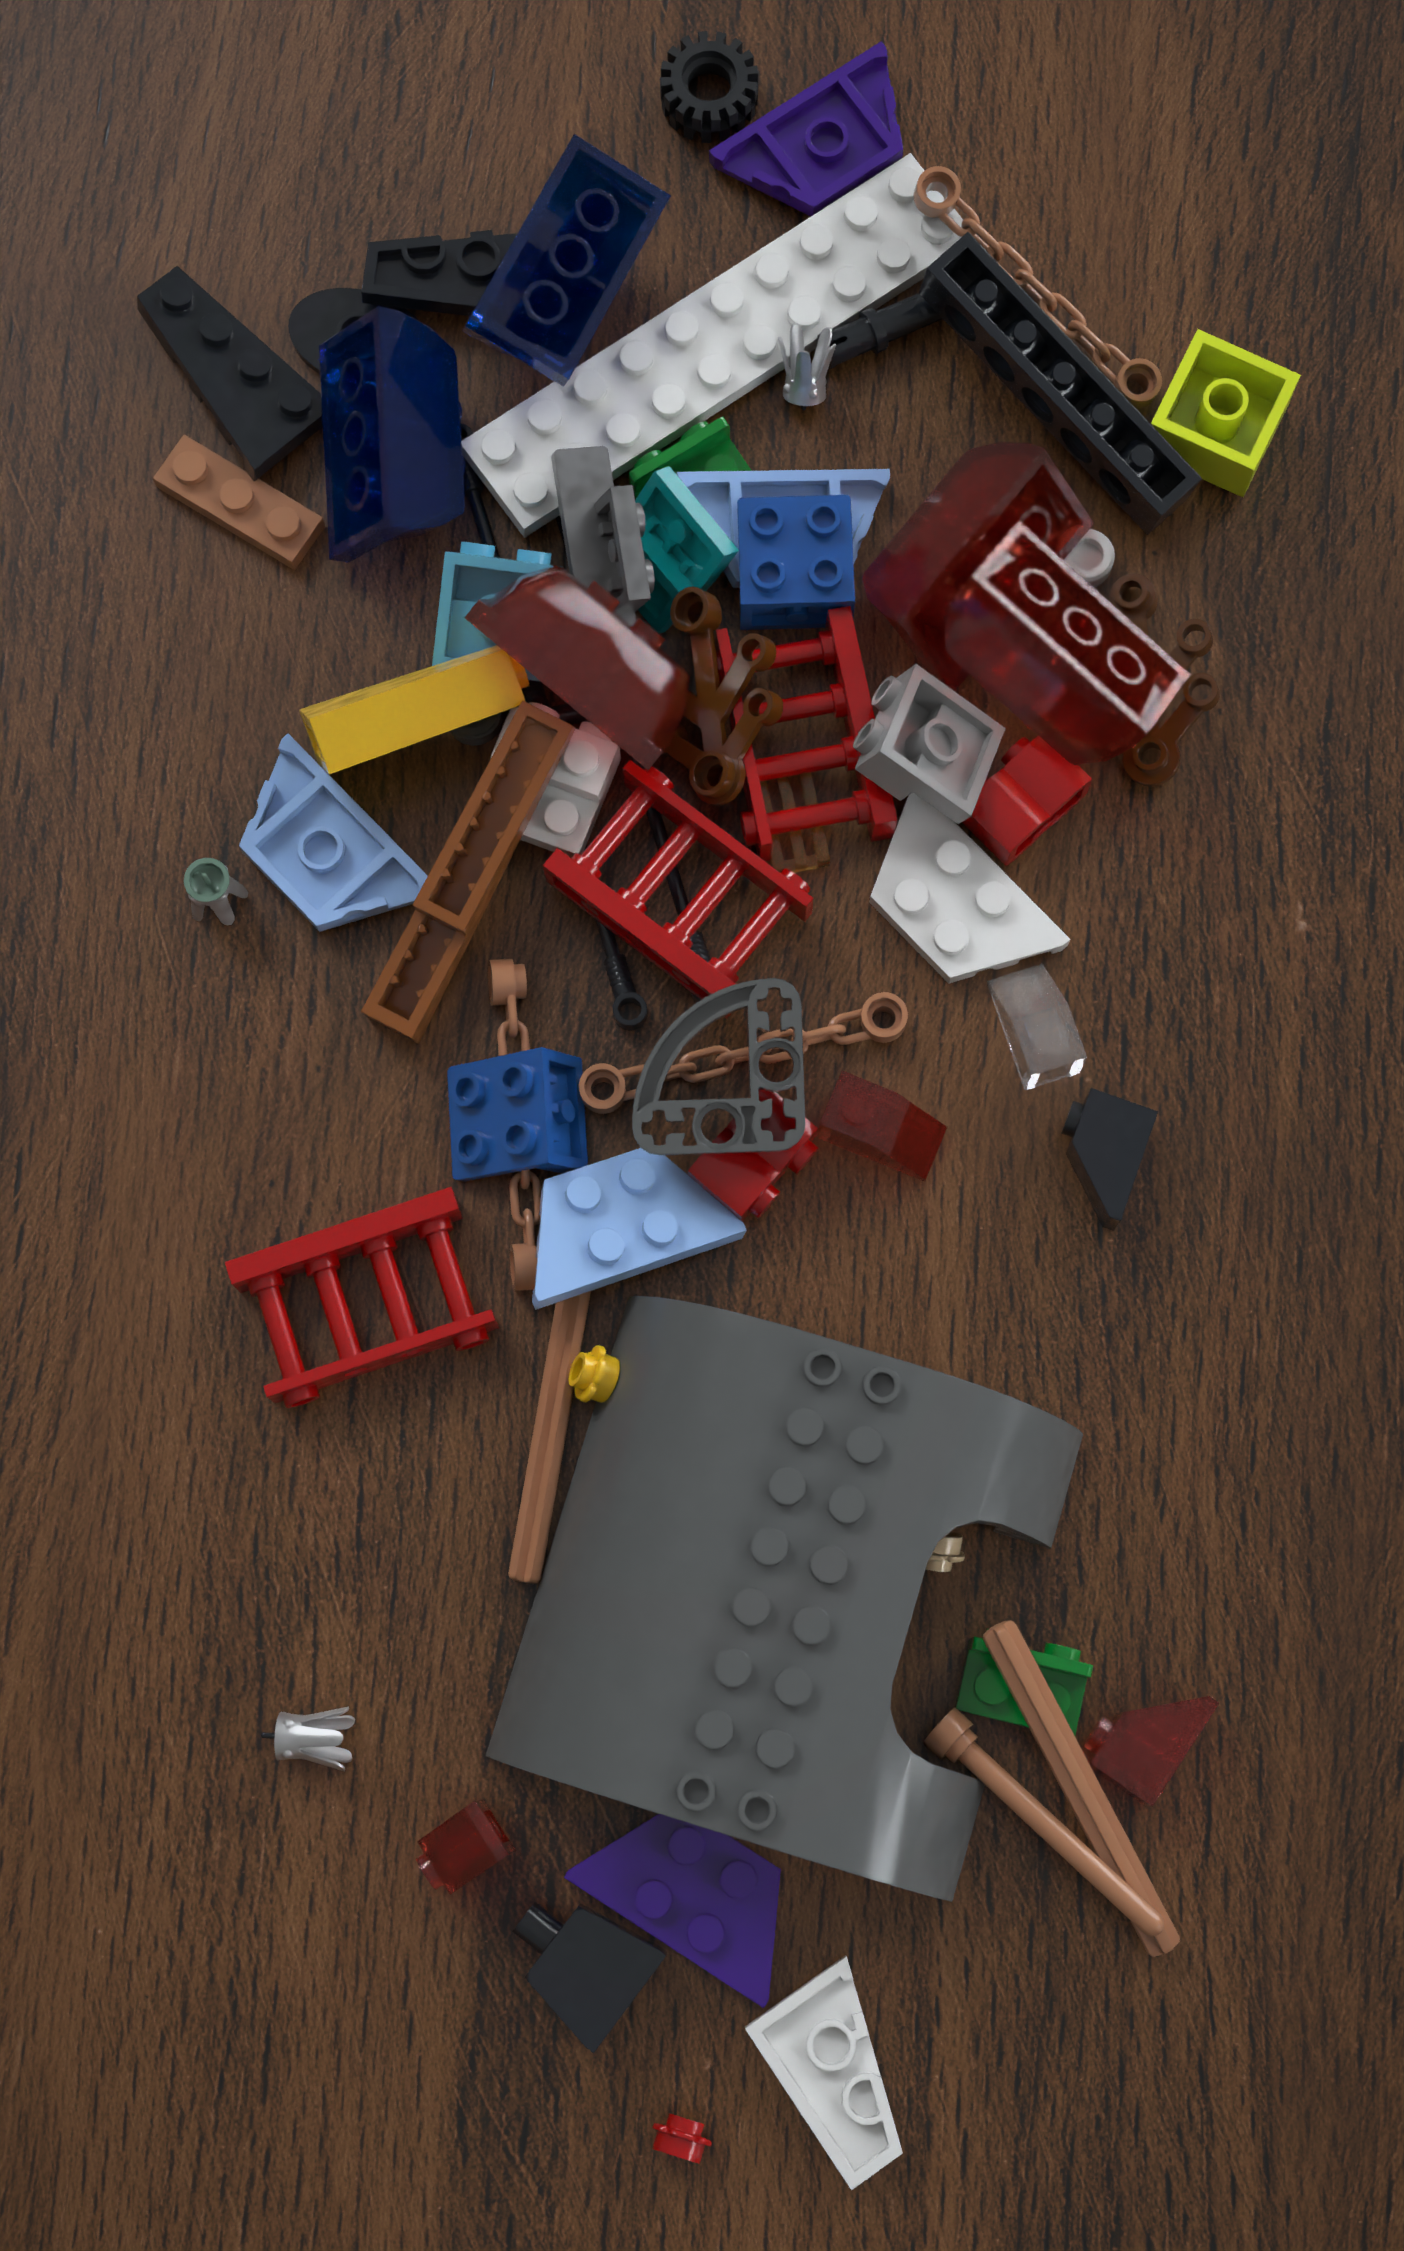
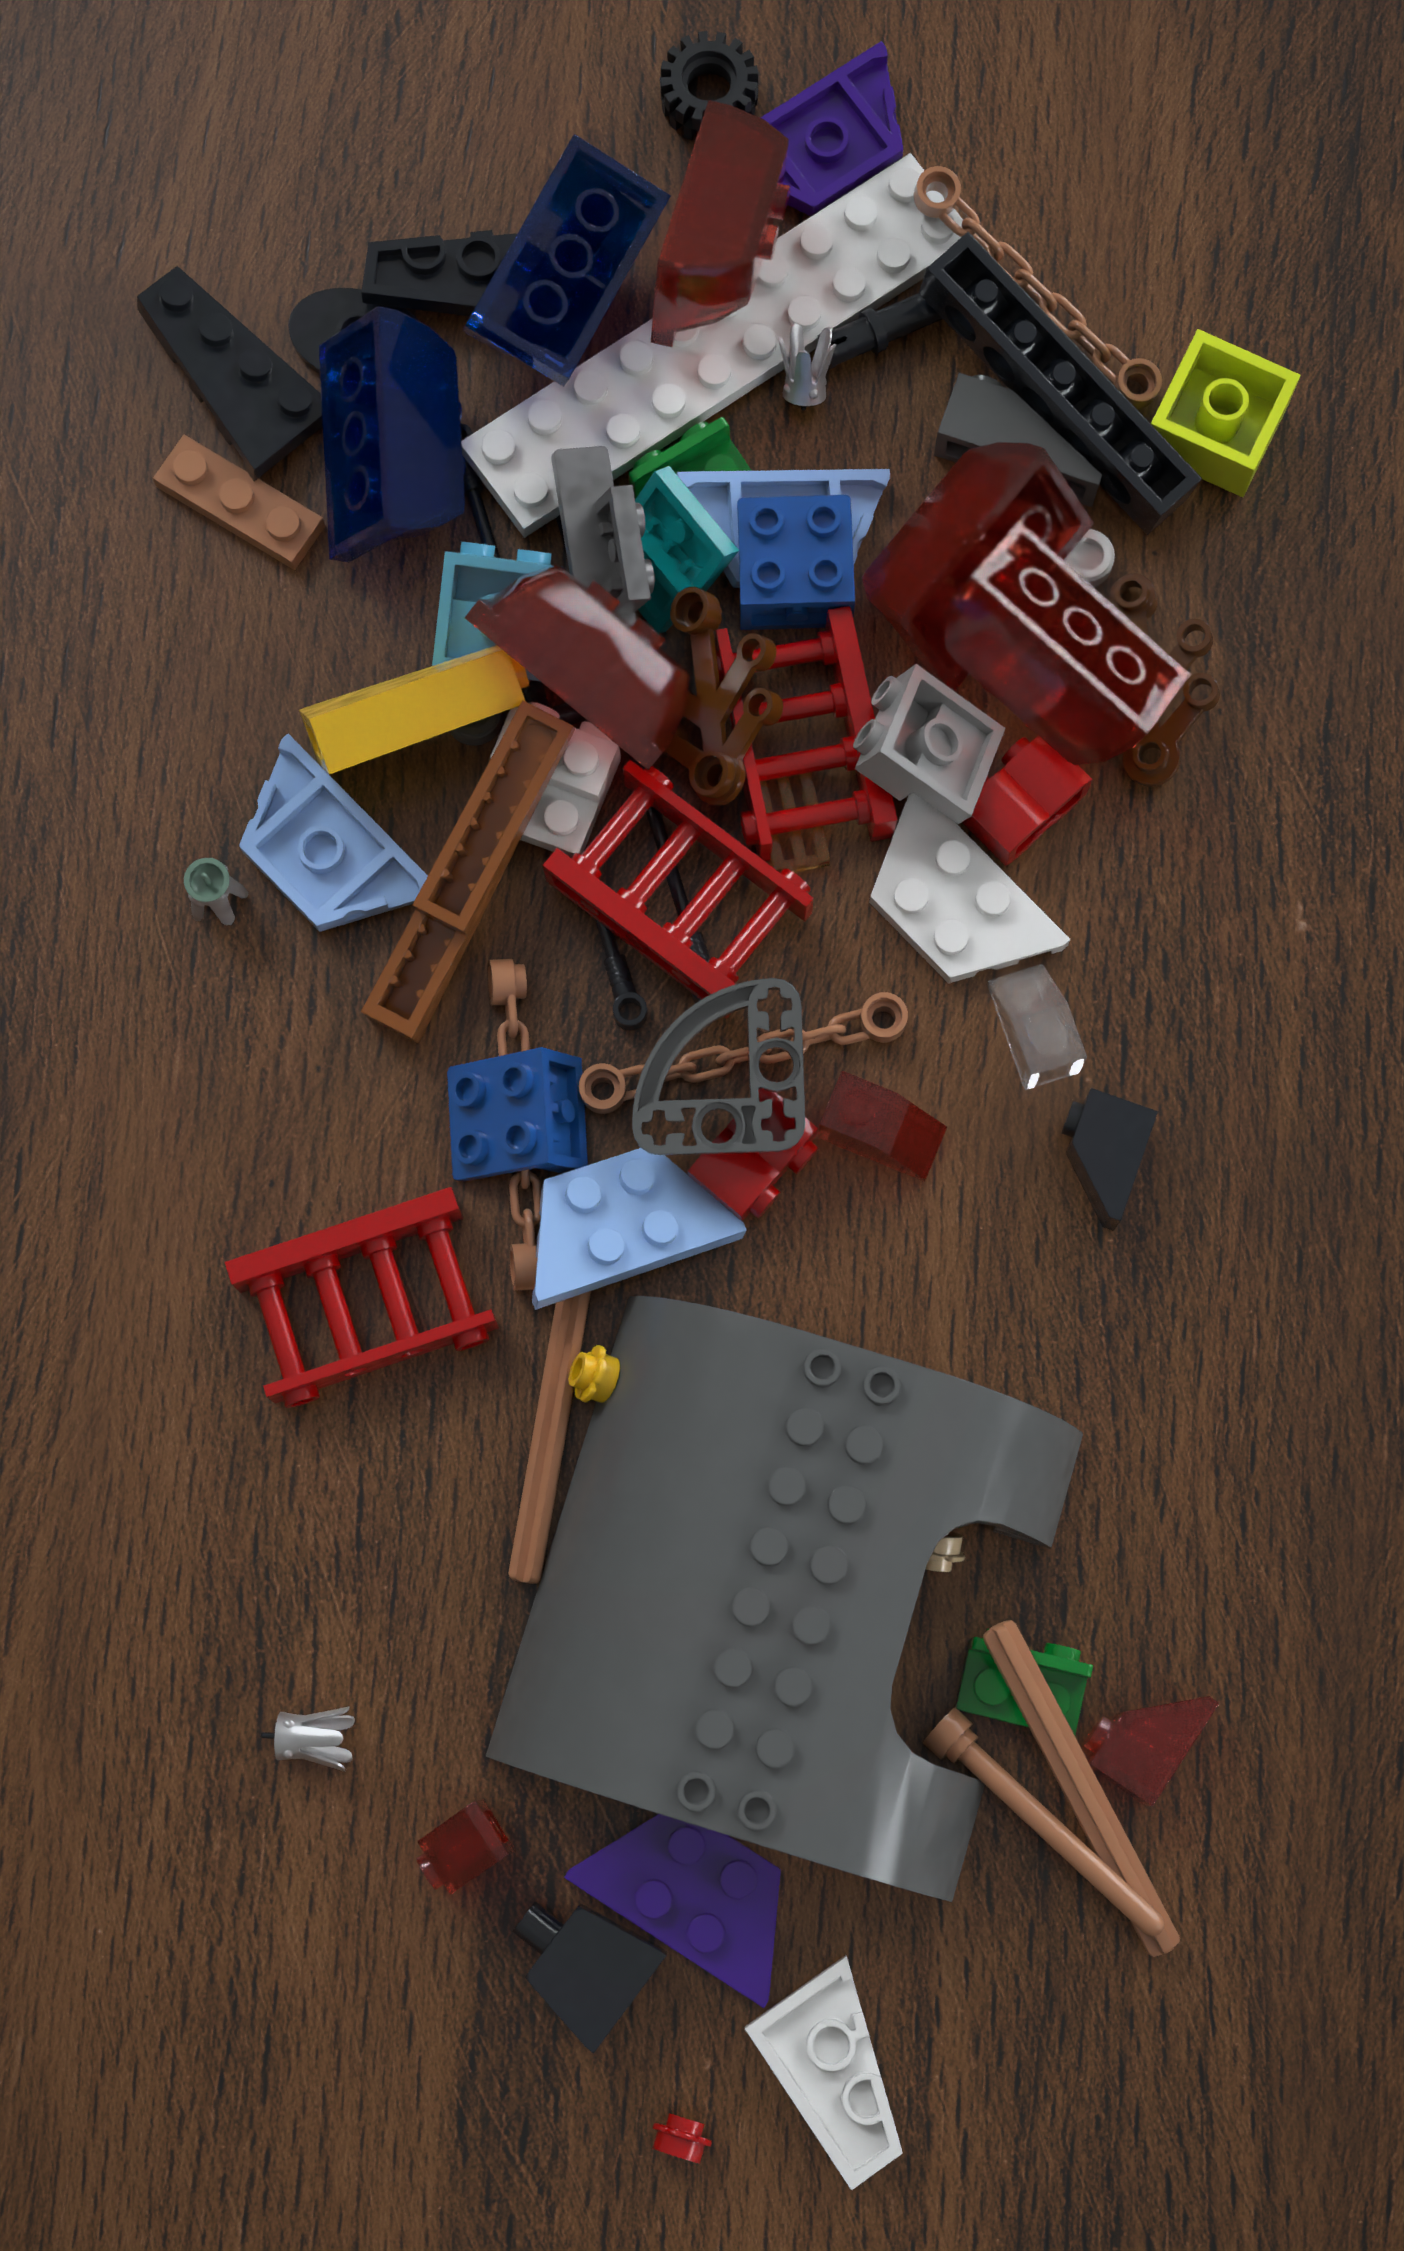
none -> clear red windscreen [650,100,791,347]
none -> dark grey slope [934,373,1102,507]

